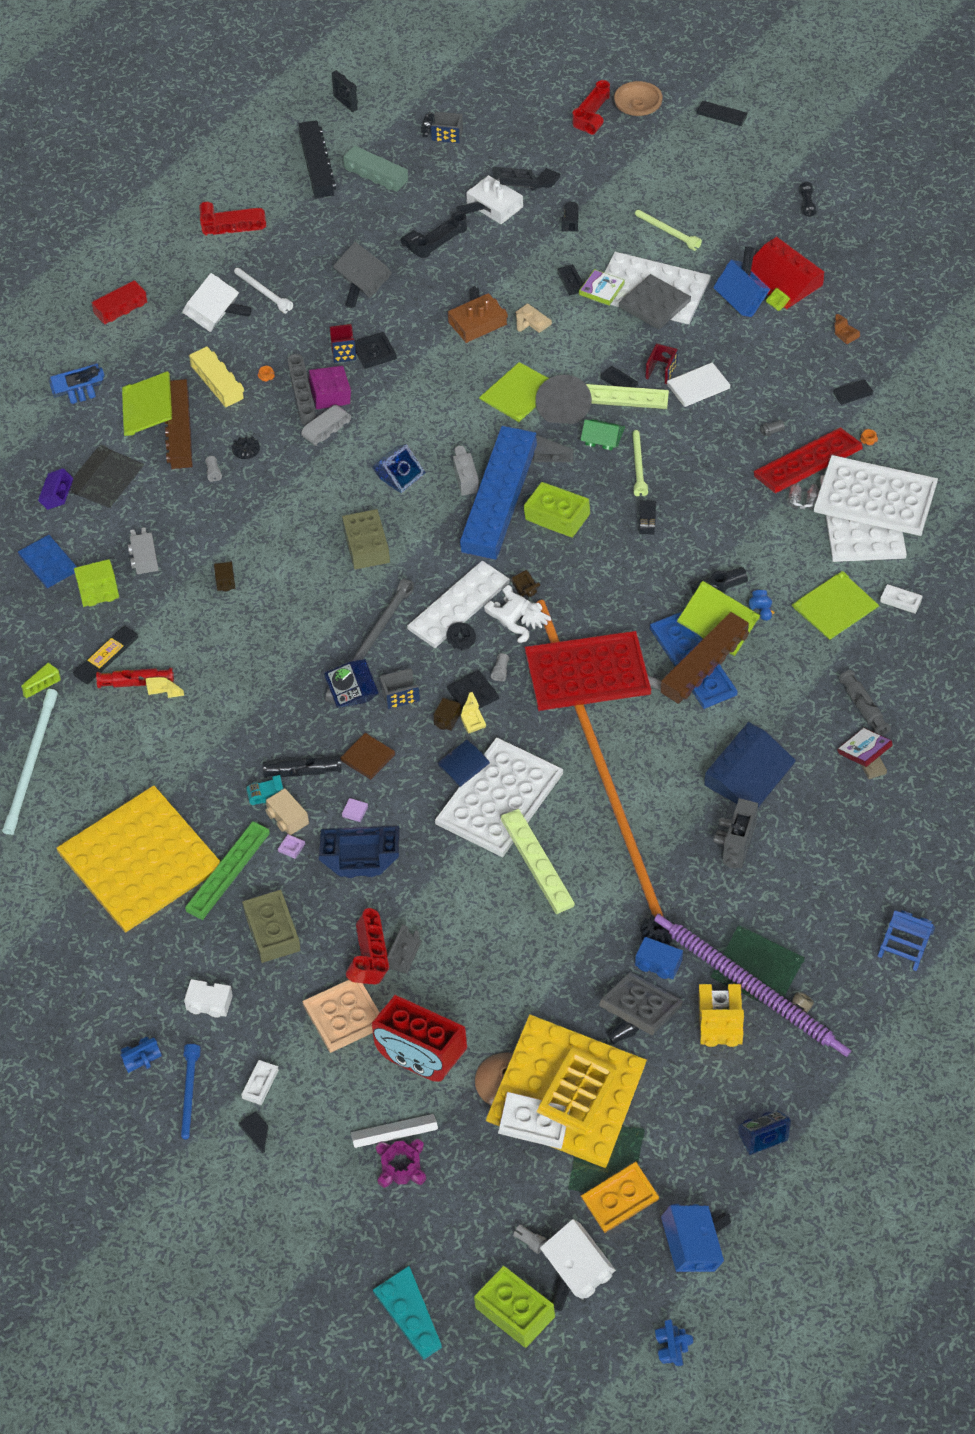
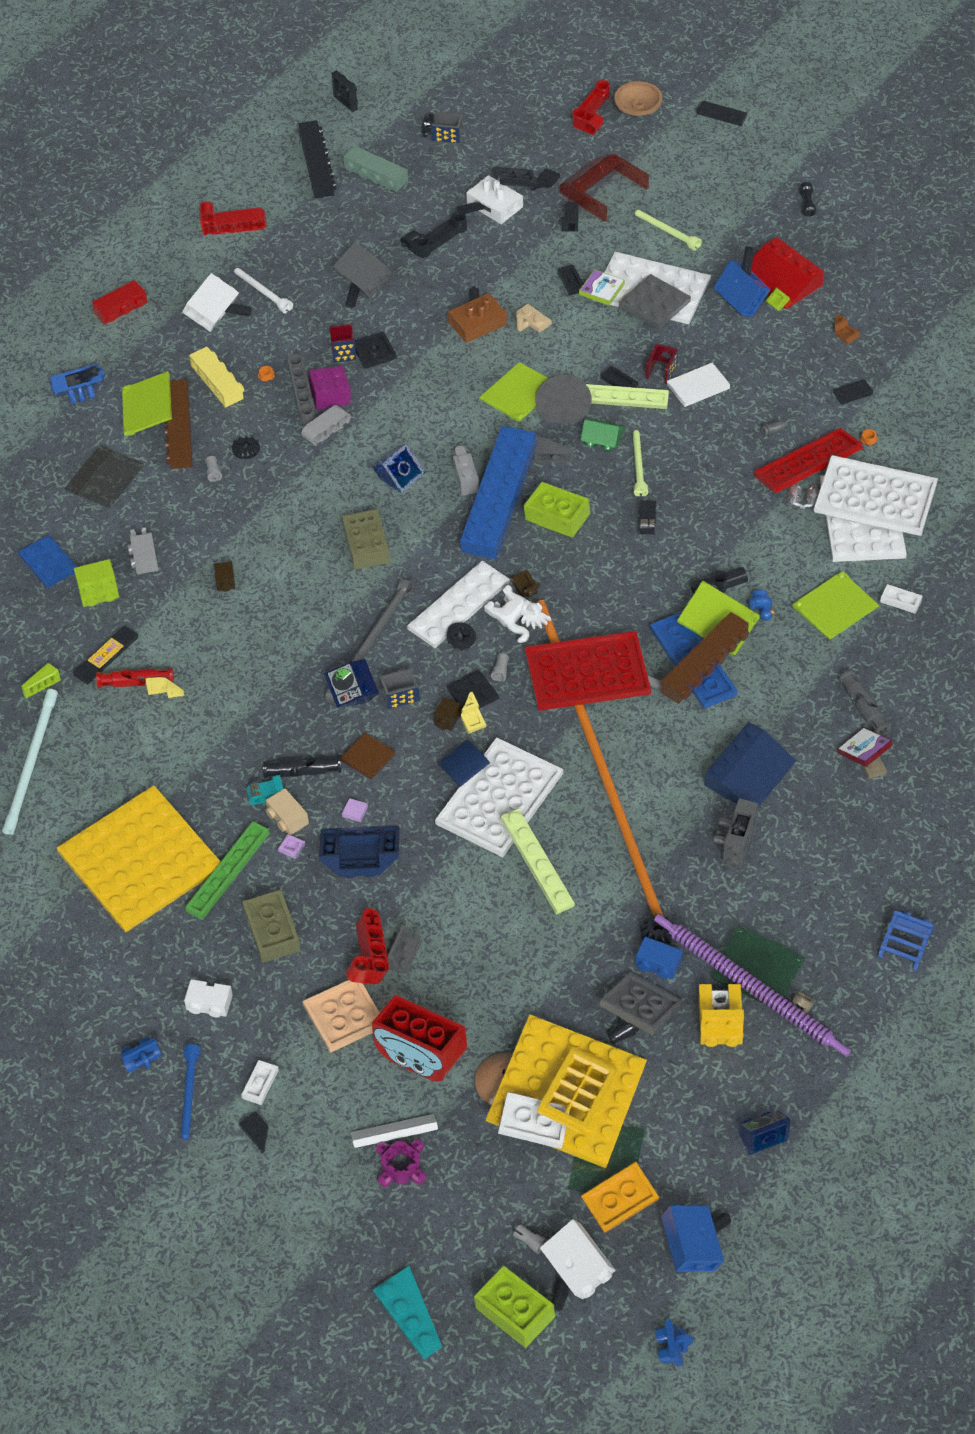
dark purple brick [38,468,73,510] -> none
none -> clear red windscreen [560,154,649,222]

